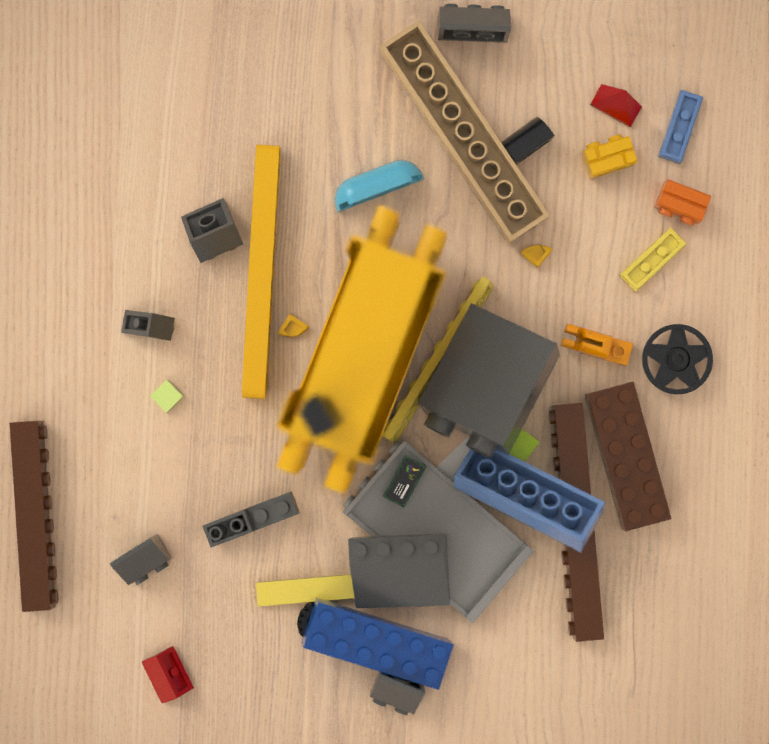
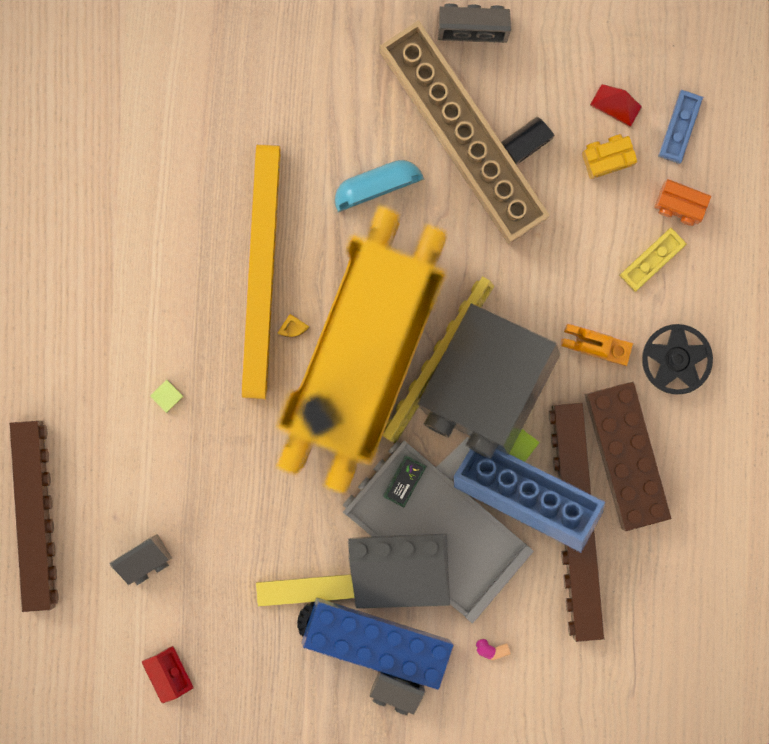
dark grey slope [121,310,175,341] -> none
dark grey slope [181,198,243,263] -> none
dark grey slope [203,491,300,547] -> none
yellow tile [520,245,553,268] -> none
none -> arm [476,639,511,660]

